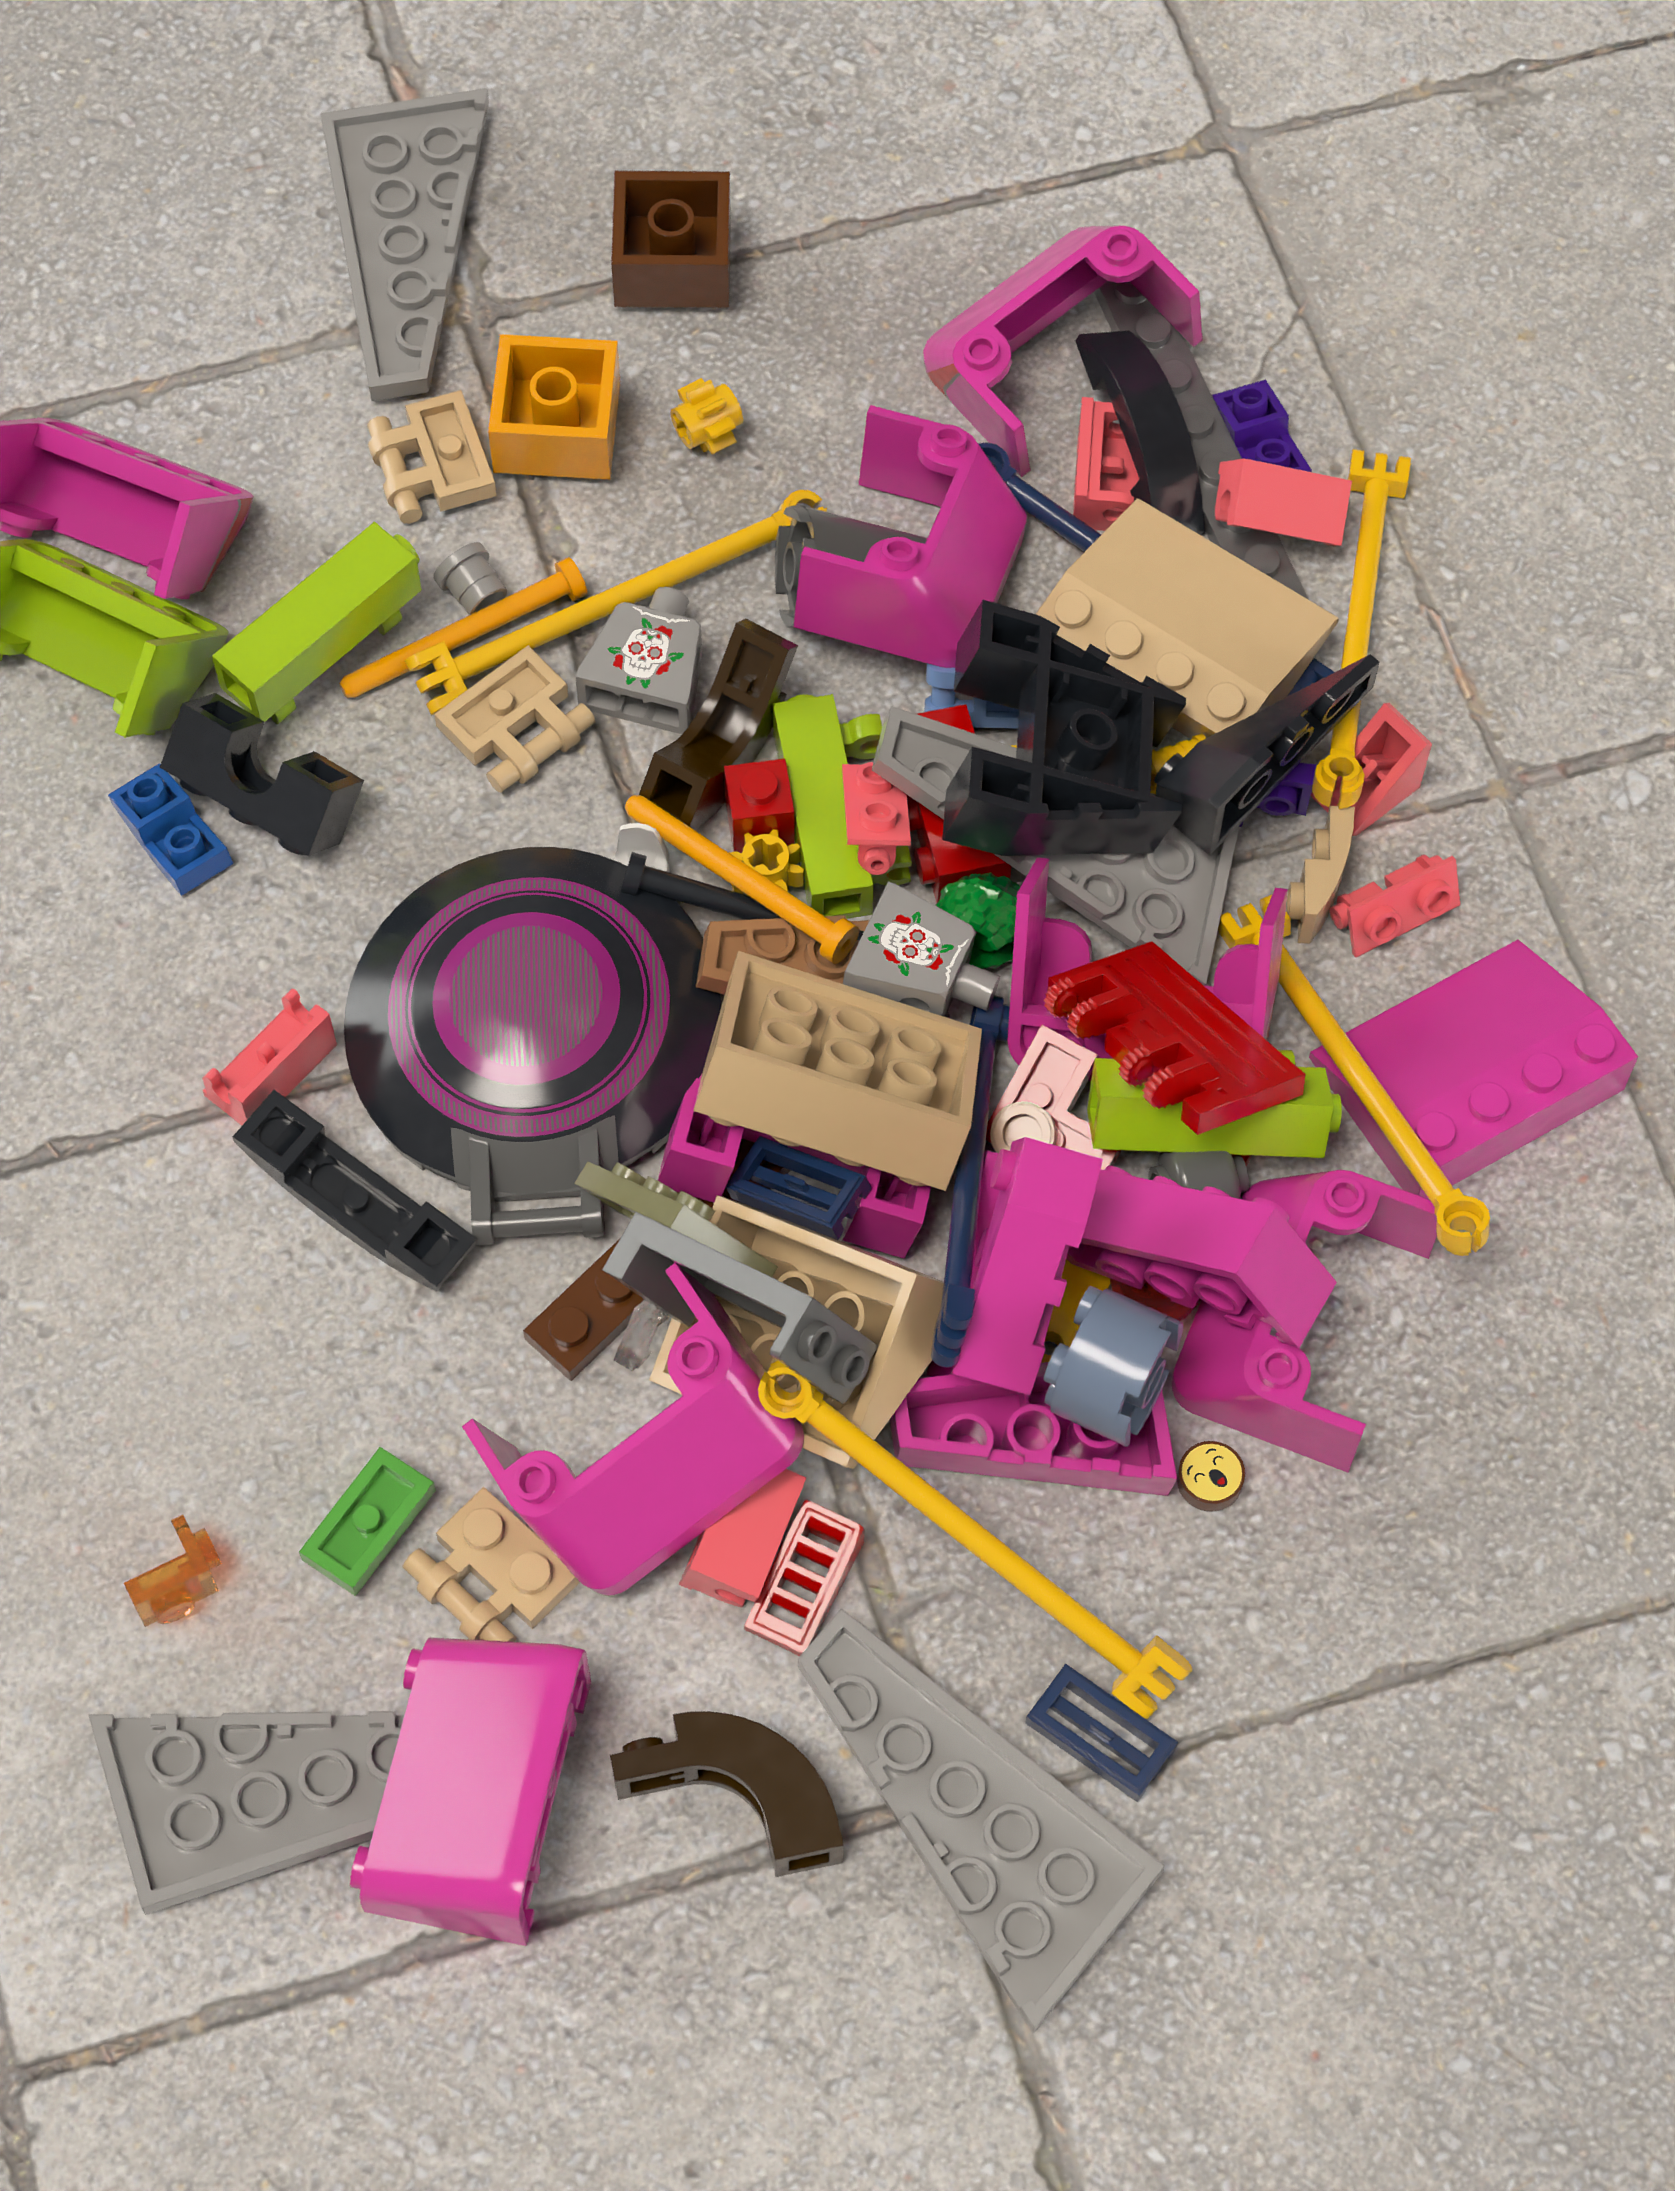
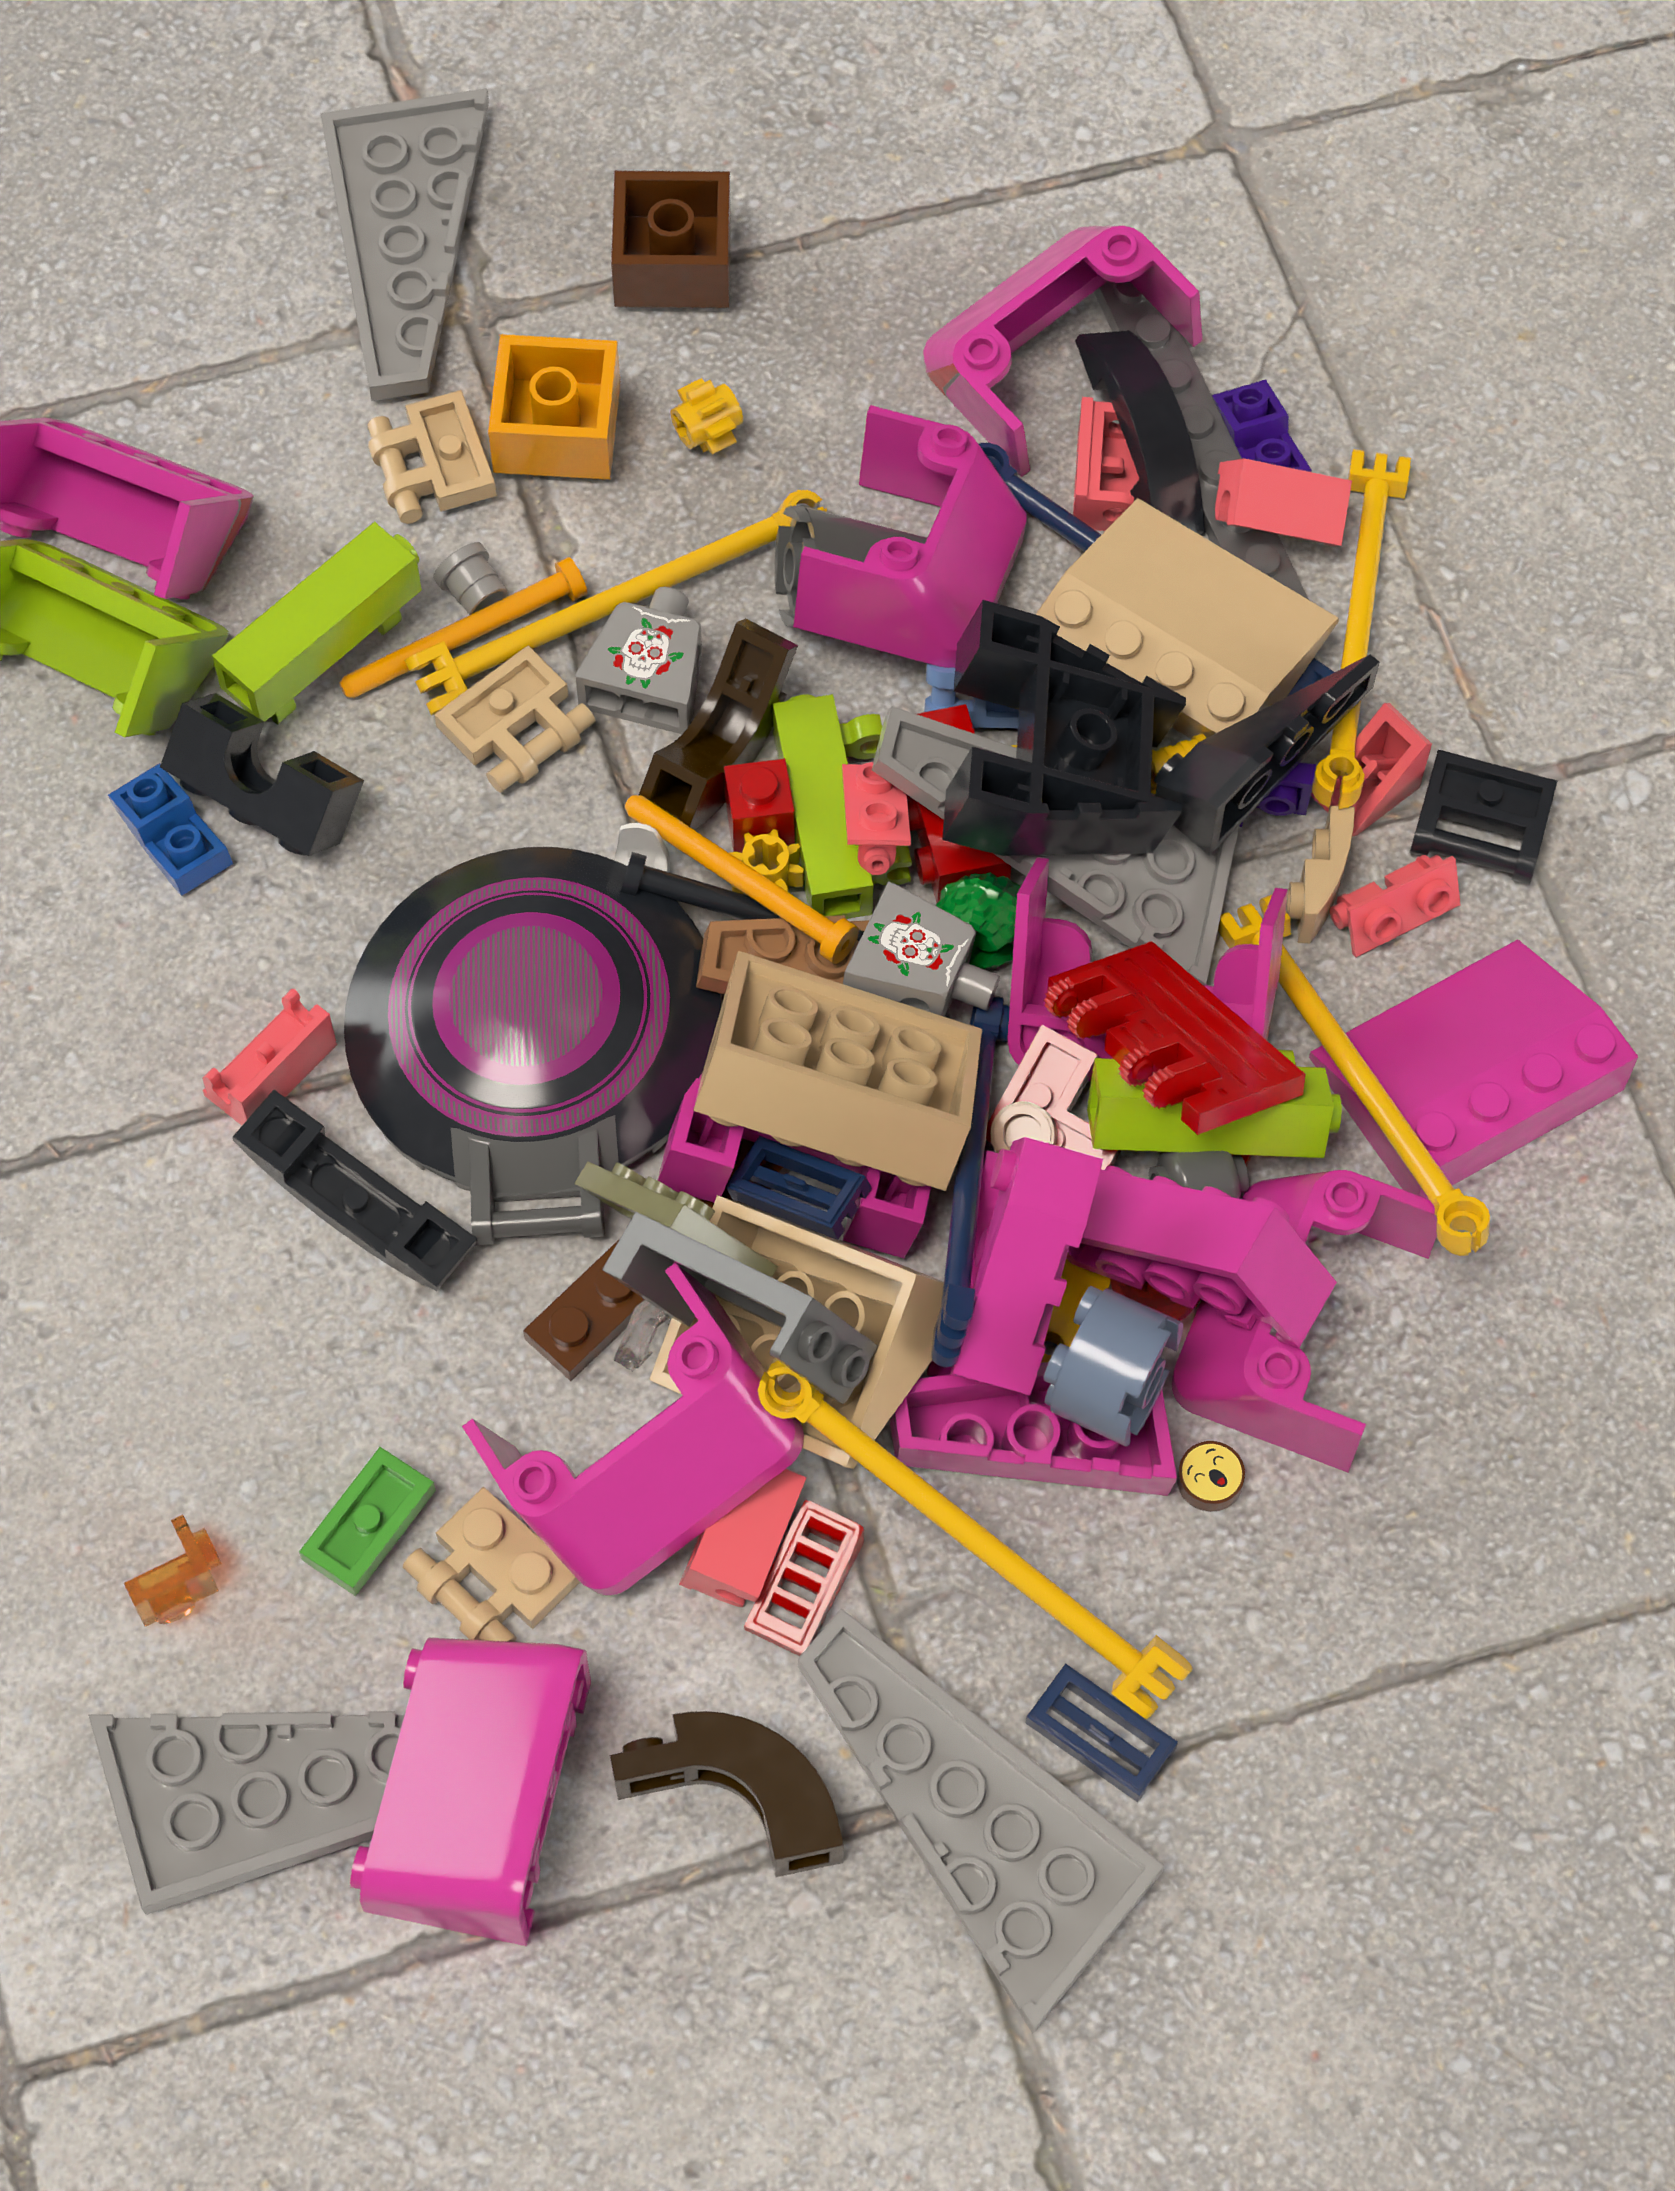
none -> black plate [1409,749,1558,885]

